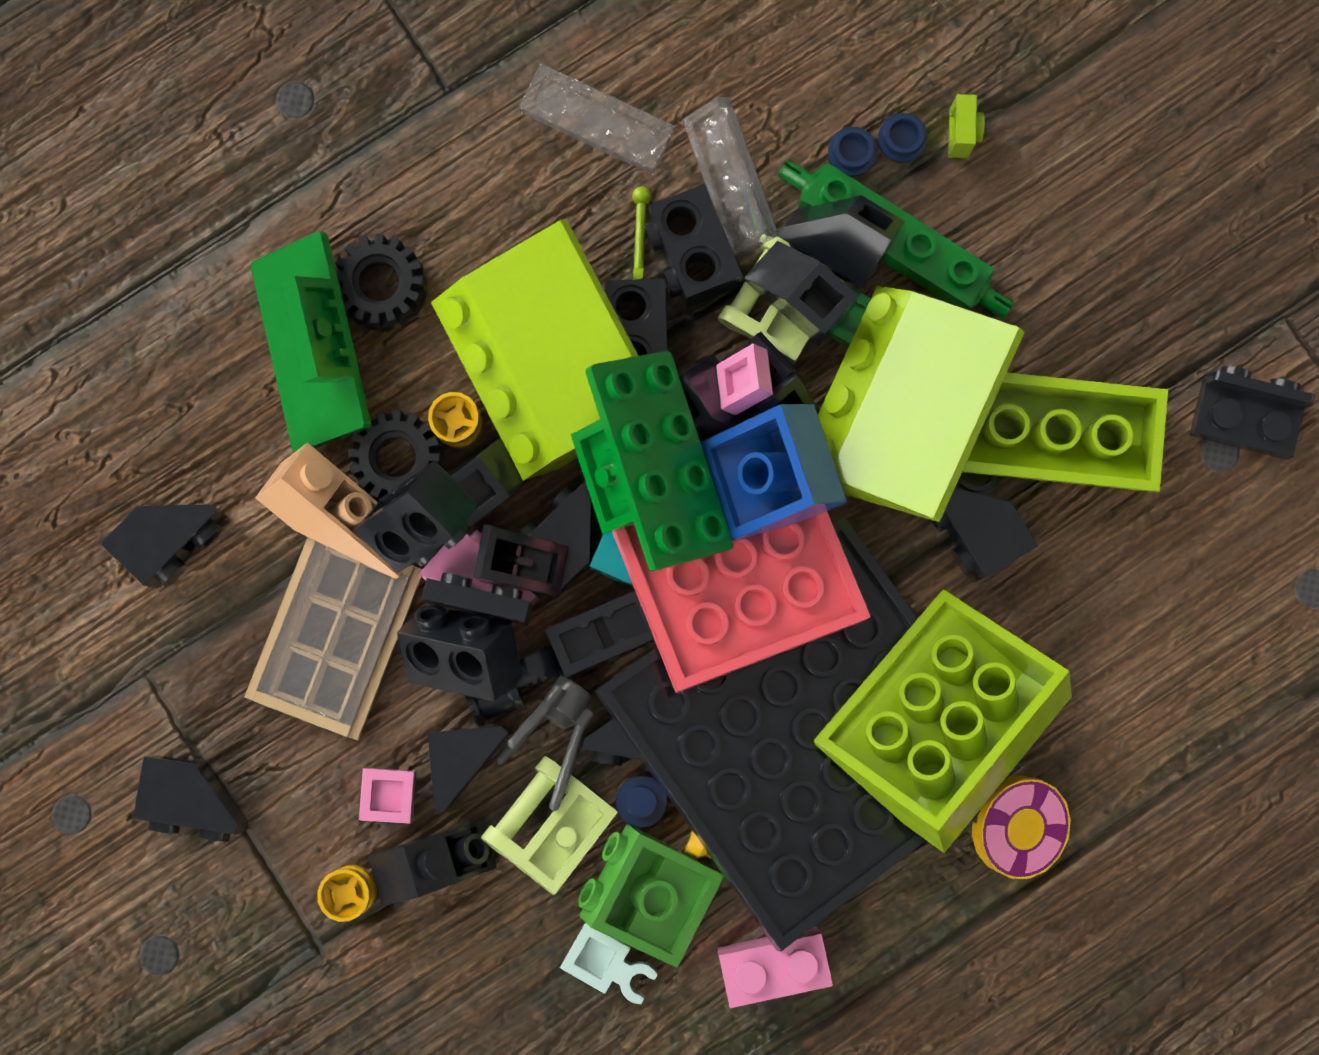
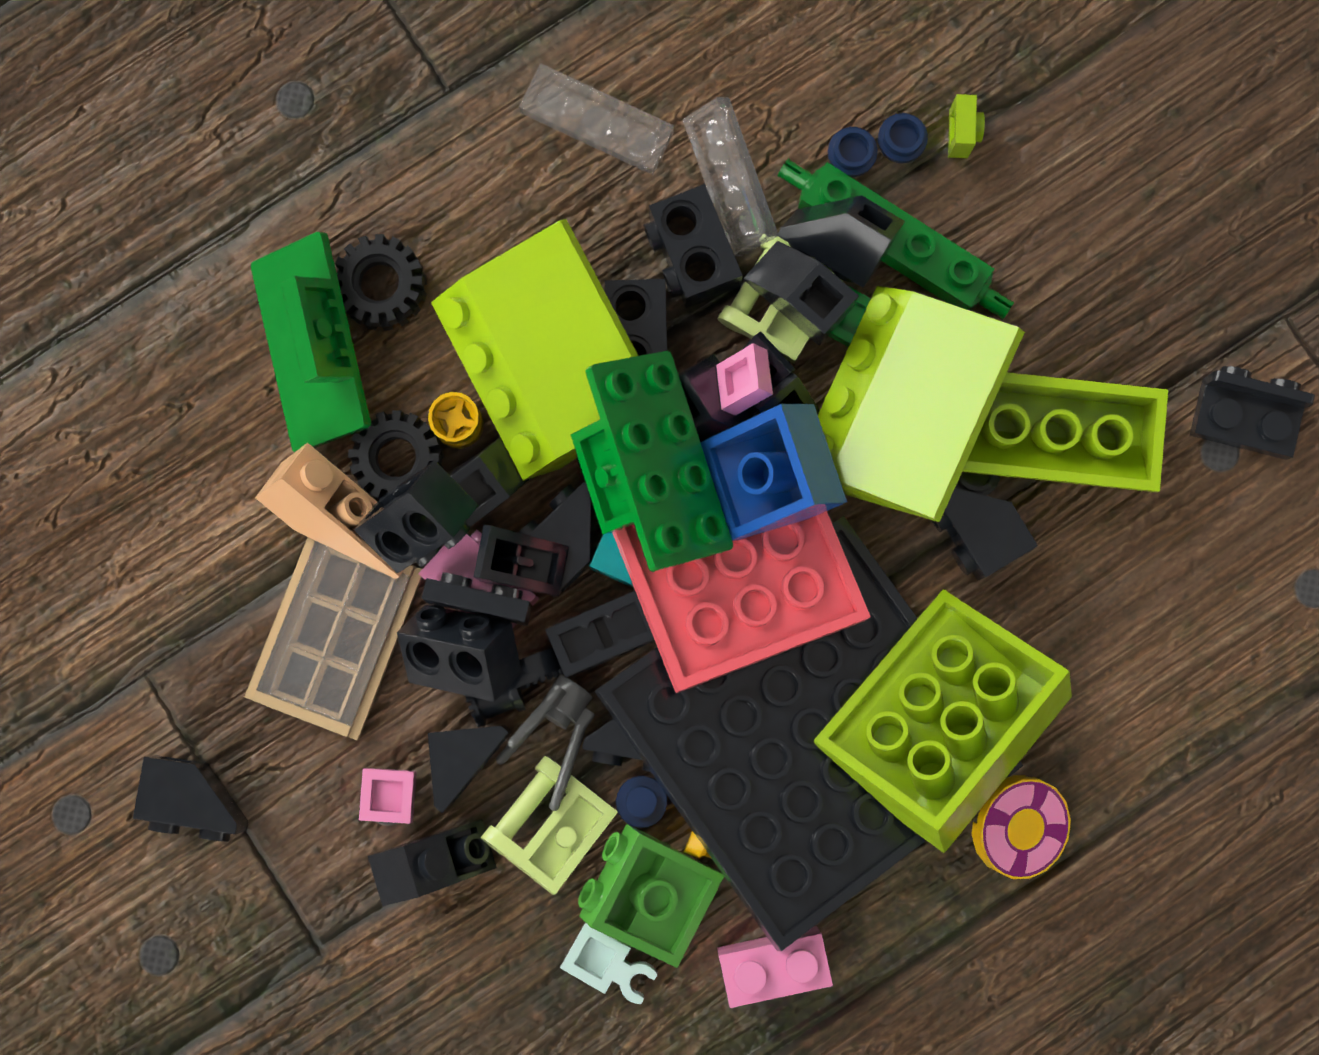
black slope [100,504,228,589] -> none
yellow wheel [317,865,377,922] -> none
lime hinge [632,186,652,280] -> none

